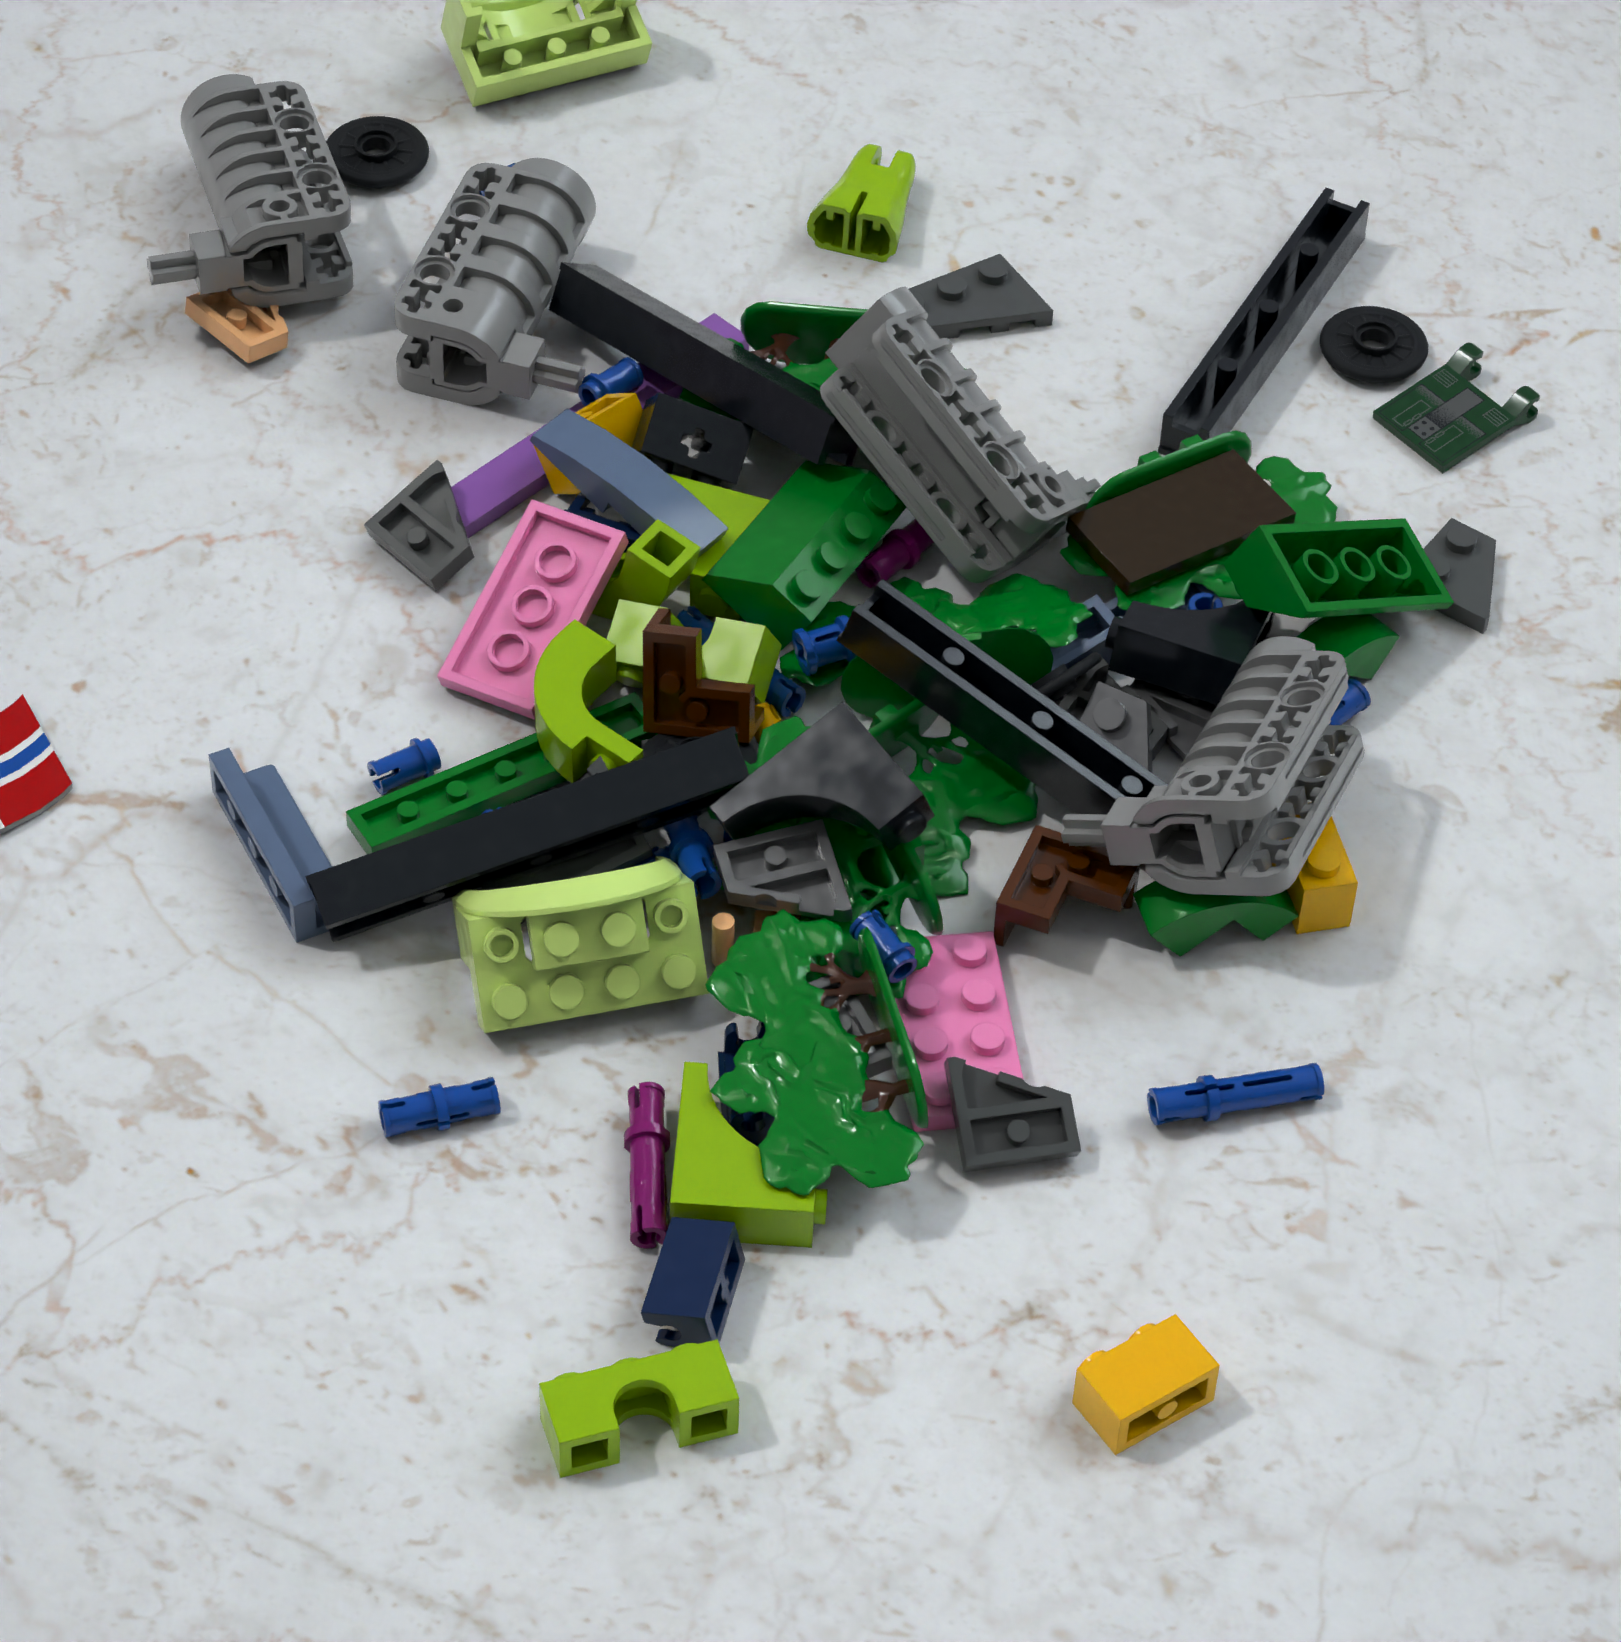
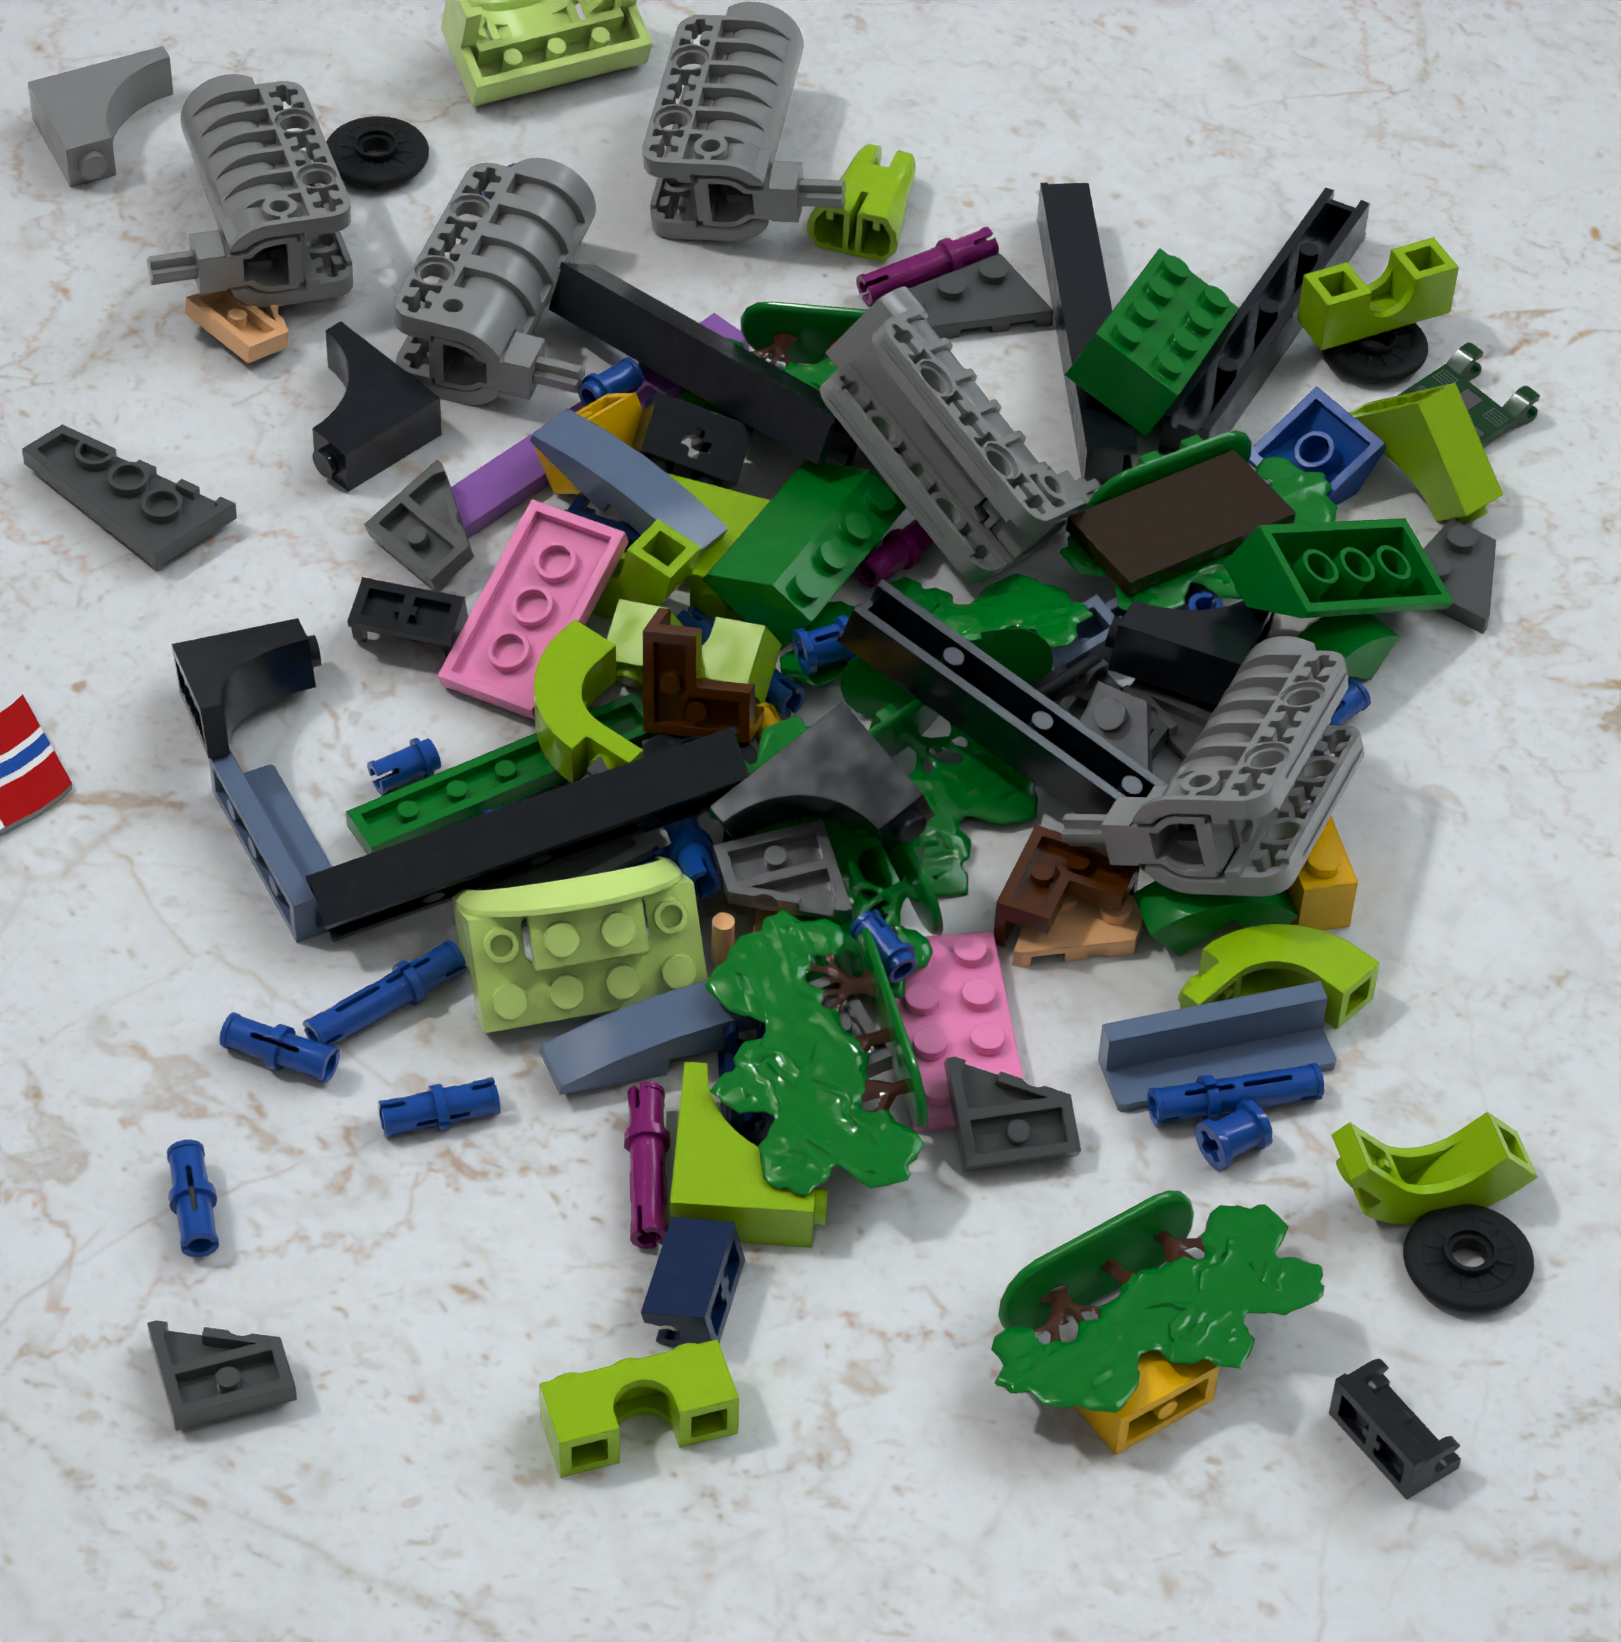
none -> dark grey wing [22,424,237,569]
none -> light grey arch [28,46,173,187]
none -> dark grey wing [147,1320,297,1431]
none -> blue pin [167,1139,219,1257]
none -> black arch [171,618,322,758]
none -> blue pin [219,1012,340,1083]
none -> blue pin [303,940,467,1046]
none -> black arch [312,321,442,492]
none -> black hinge [347,577,468,658]
none -> sand blue slope [540,980,759,1095]
none -> light grey piece [642,2,846,241]
none -> magenta pin [856,227,999,305]
none -> green plant [991,1190,1325,1412]
none -> light nougat wing [1012,894,1144,967]
none -> black tile [1037,182,1138,485]
none -> green brick [1065,248,1239,436]
none -> sand blue panel [1098,981,1336,1112]
none -> lime arch [1178,924,1380,1029]
none -> blue bush [1195,1099,1273,1170]
none -> blue slope [1248,386,1387,505]
none -> lime arch [1297,237,1459,351]
none -> black hinge [1329,1359,1461,1500]
none -> lime arch [1331,1111,1538,1225]
none -> lime arch [1349,383,1503,524]
none -> black wheel [1403,1204,1534,1313]

